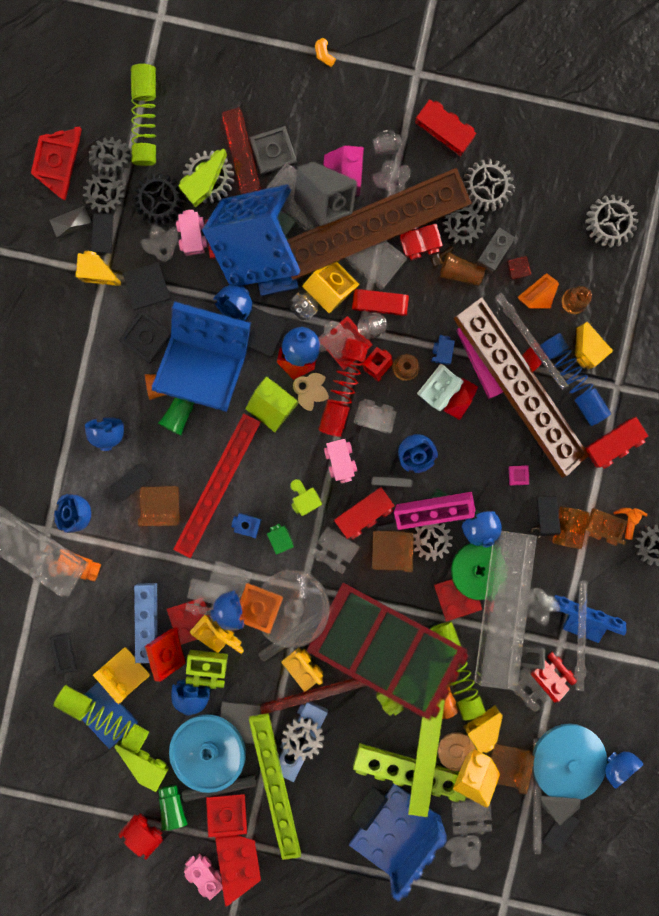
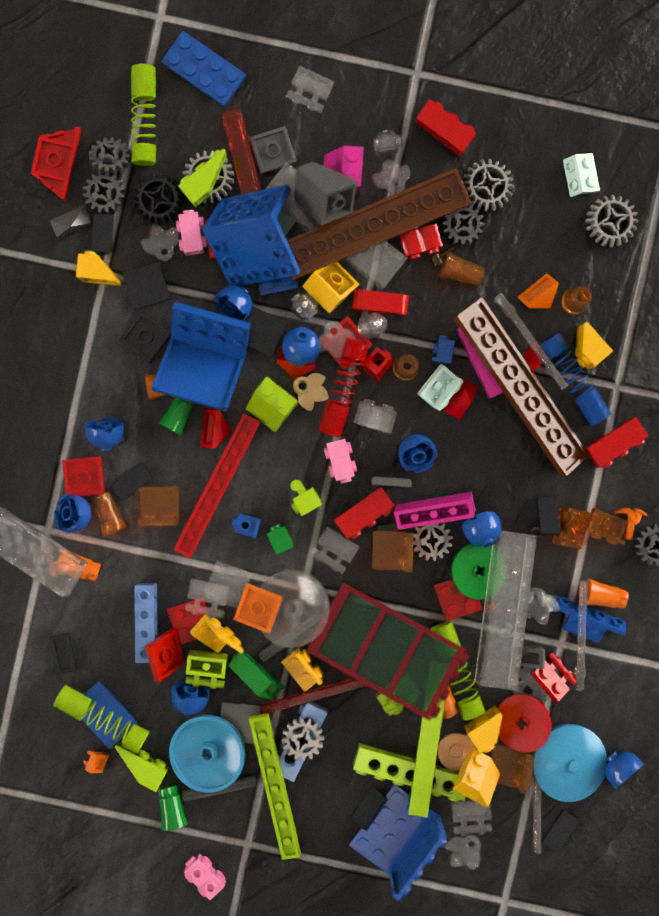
yellow bracket [93,647,150,704] -> none
red brick [118,813,163,860] -> none
red plate [206,794,247,837] -> none
blue cylinder [211,590,244,631] -> none
red wing [215,835,261,906] -> none
light orange arm [315,38,336,67] -> none
dark grey brick [476,227,516,273] -> none
clear red plate [507,256,531,280] -> none
dark pink tile [509,465,529,485] -> none
dark grey slope [541,796,580,825] -> none
none -> red plate [62,456,105,497]
none -> orange tile [83,751,109,773]
none -> clear orange plant [93,492,128,538]
none -> blue plate [161,31,246,107]
none -> red slope [200,409,232,448]
none -> green slope [228,652,285,701]
none -> clear plate [286,66,334,113]
none -> red piece [498,694,552,753]
none -> light aqua bracket [563,153,600,197]
none -> orange plant [582,579,628,608]

